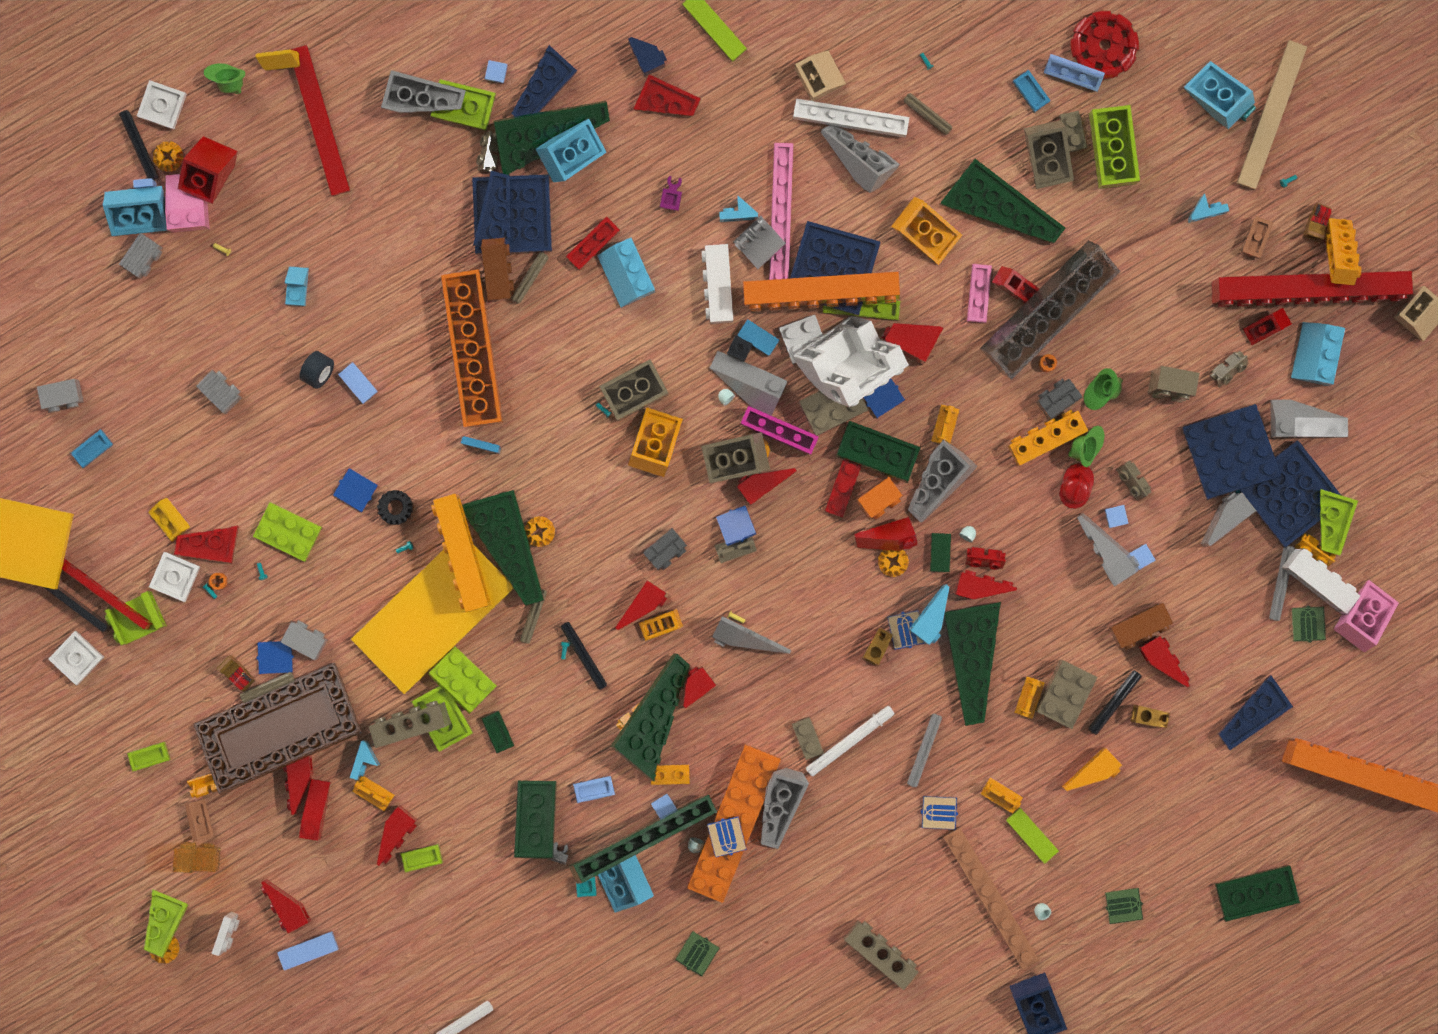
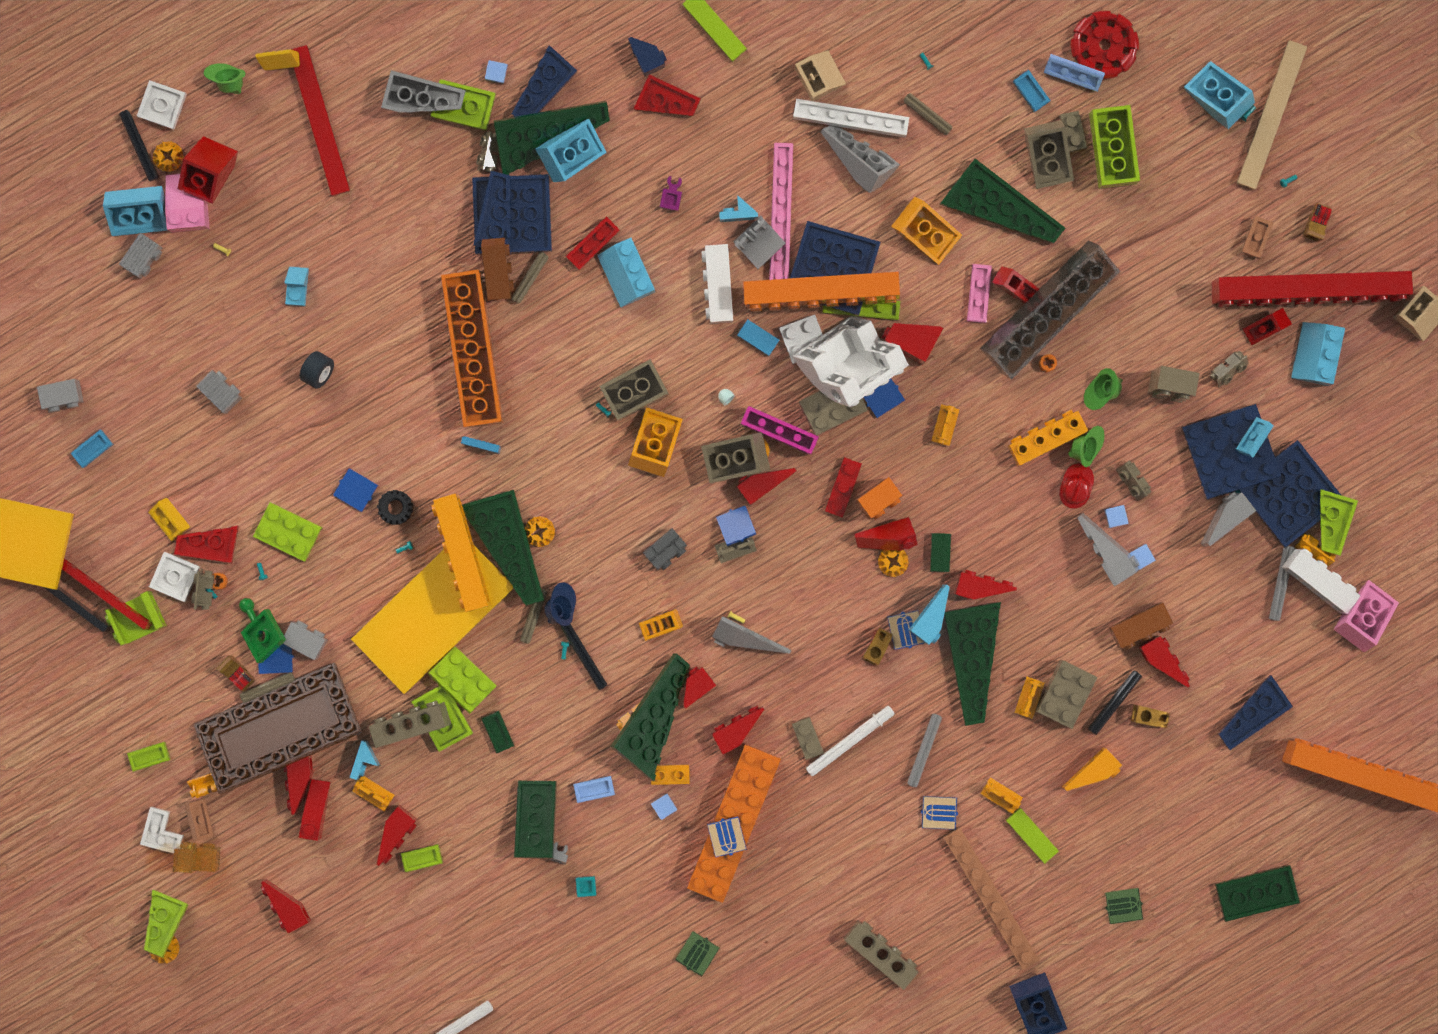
white plate [49,631,104,685] -> none
light blue tile [133,178,157,189] -> none
white plate [211,912,240,956] -> none
light blue tile [277,931,339,970] -> none
light blue tile [338,362,378,404] -> none
dark green brick [569,795,717,884] -> none
medium azure slope [598,855,654,913] -> none
red slope [615,580,668,630] -> none
light aqua hinge [688,837,704,853] -> none
light grey wedge [710,351,787,416] -> none
black brick [727,335,753,362] -> none
light grey wedge [760,768,809,849] -> none
dark green tile [836,421,921,483] -> none
light grey wedge [908,440,977,523] -> none
light aqua hinge [959,526,976,543] -> none
red hinge [965,547,1006,570] -> none
light aqua hinge [1034,903,1052,920] -> none
dark grey brick [1036,378,1082,420] -> none
medium azure slope [1188,194,1229,223] -> none
light grey wedge [1270,400,1348,438] -> none
clear green piece [1292,605,1326,643] -> none
light orange brick [1325,218,1361,285] -> none
none -> white plate [140,807,184,854]
none -> dark tan hinge [192,569,215,610]
none -> green plate [239,598,286,663]
none -> dark blue piece [544,582,576,626]
none -> red slope [712,705,764,754]
none -> medium azure plate [1236,417,1274,458]

